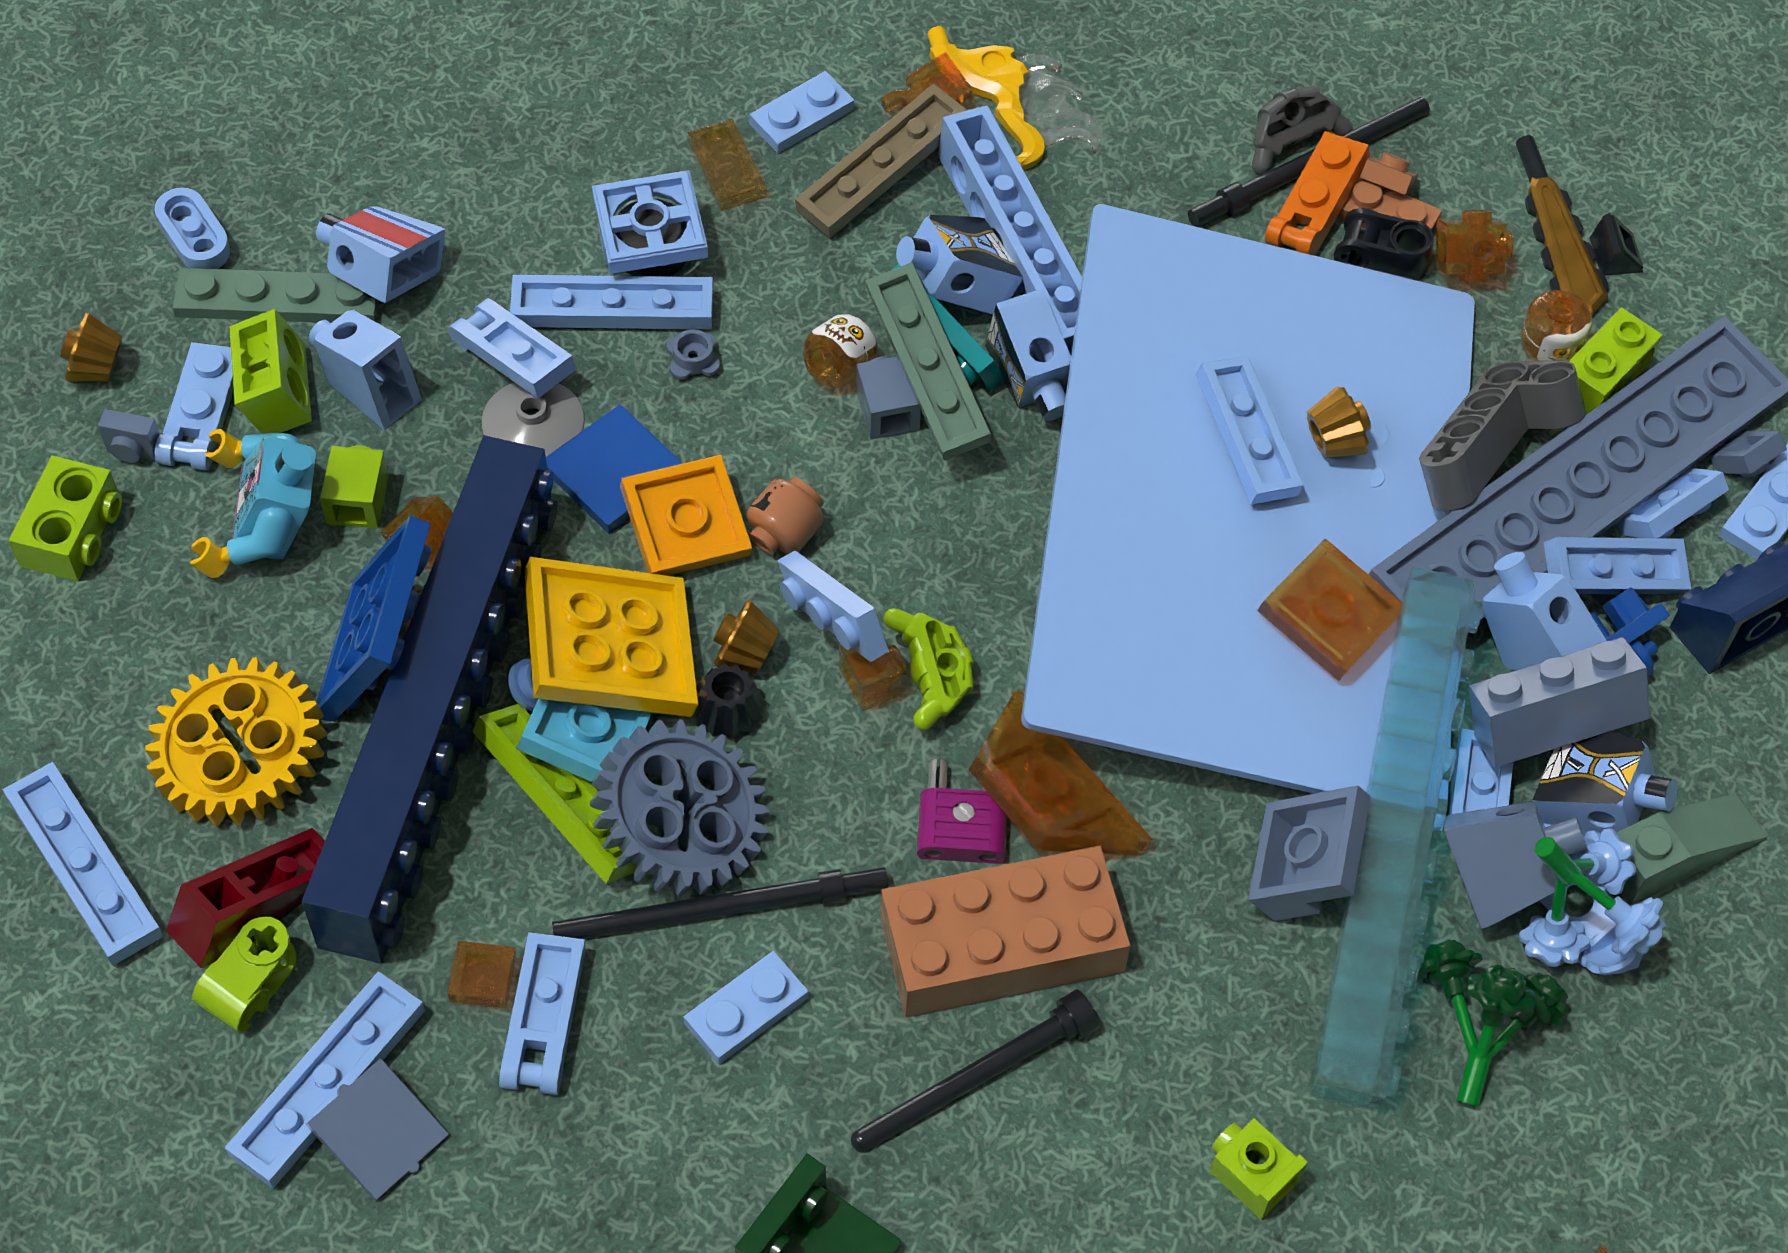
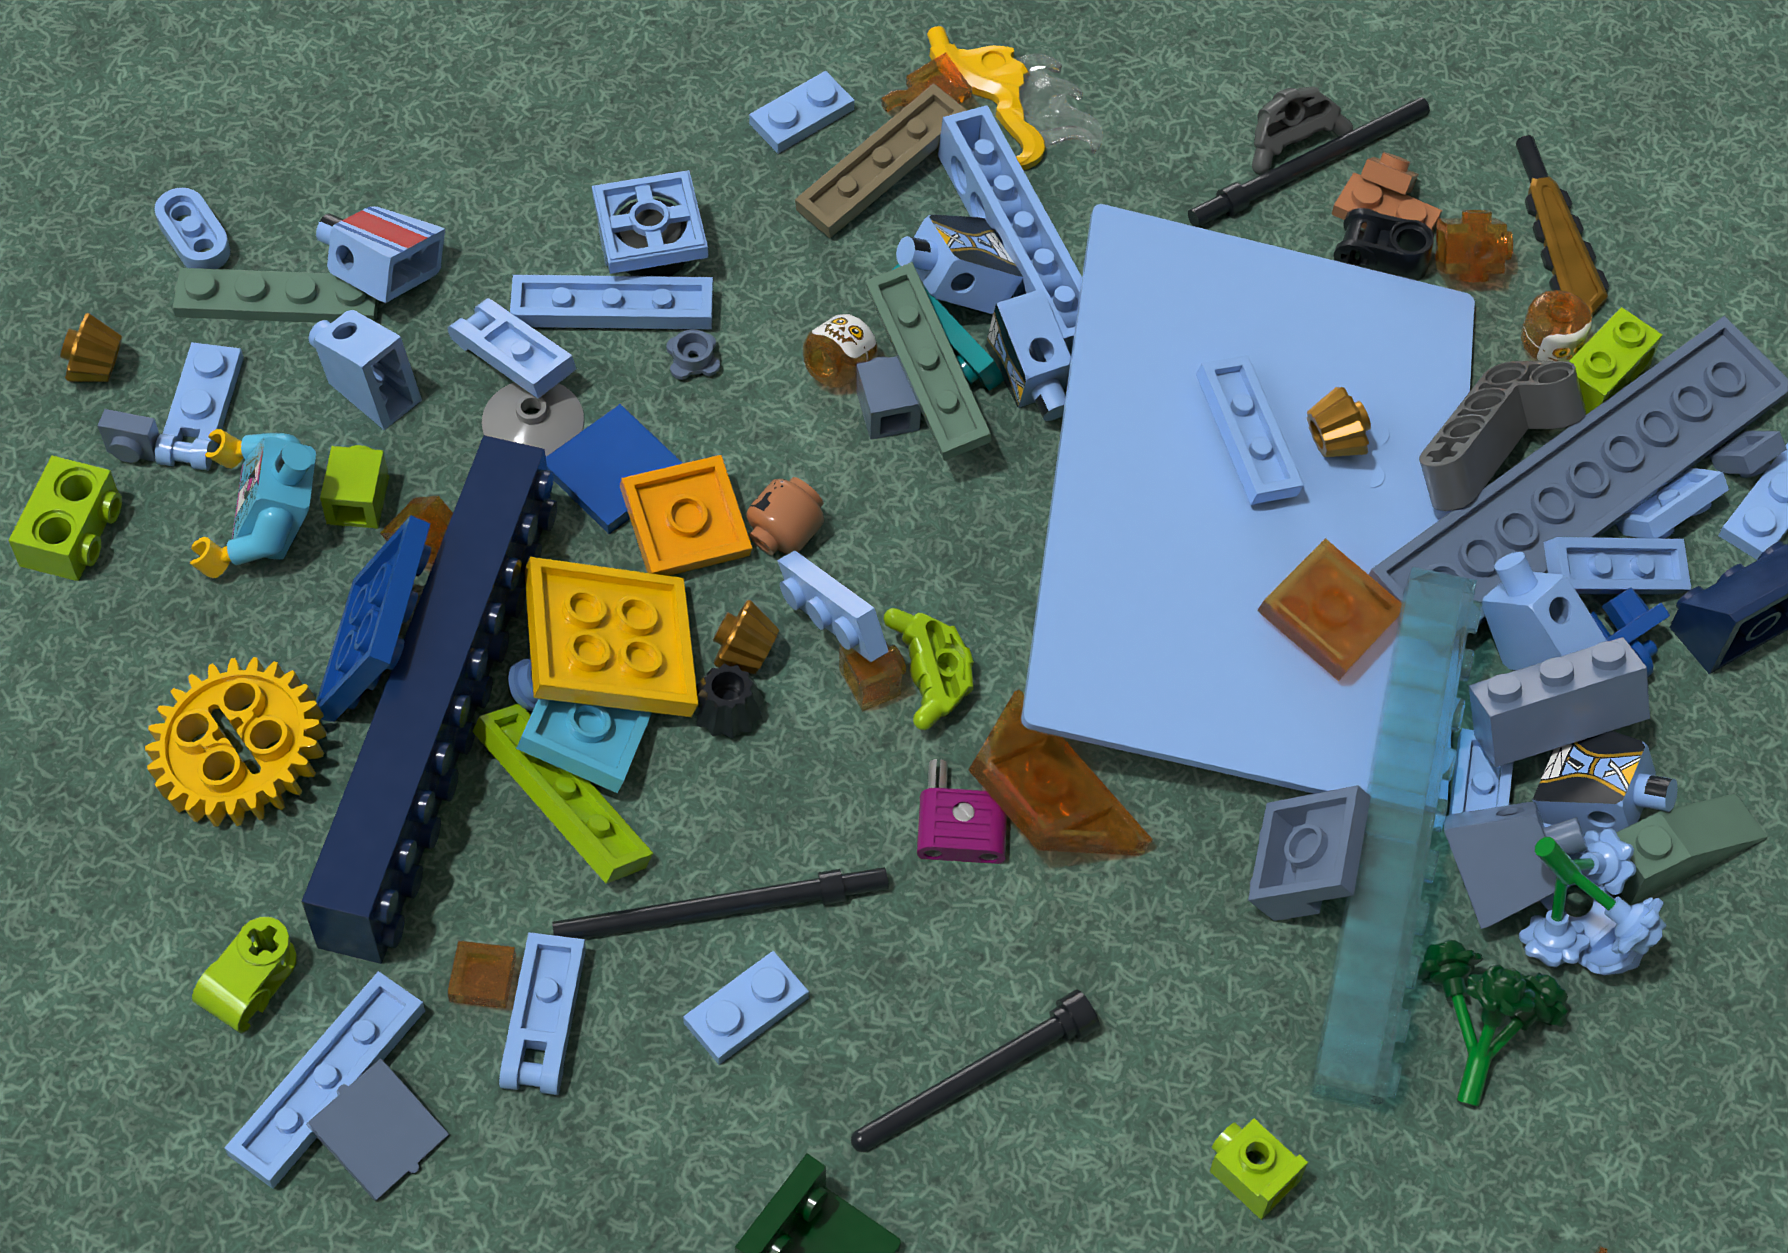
light blue plate [2,762,163,966] -> none
dark red slope [166,828,325,968] -> none
lime brick [229,309,312,434] -> none
sand blue gear [590,720,770,896] -> none
clear orange tile [688,119,767,211] -> none
nougat brick [880,845,1131,1018] -> none
orange plate [1265,131,1371,256] -> none
black slope [1589,213,1644,276] -> none

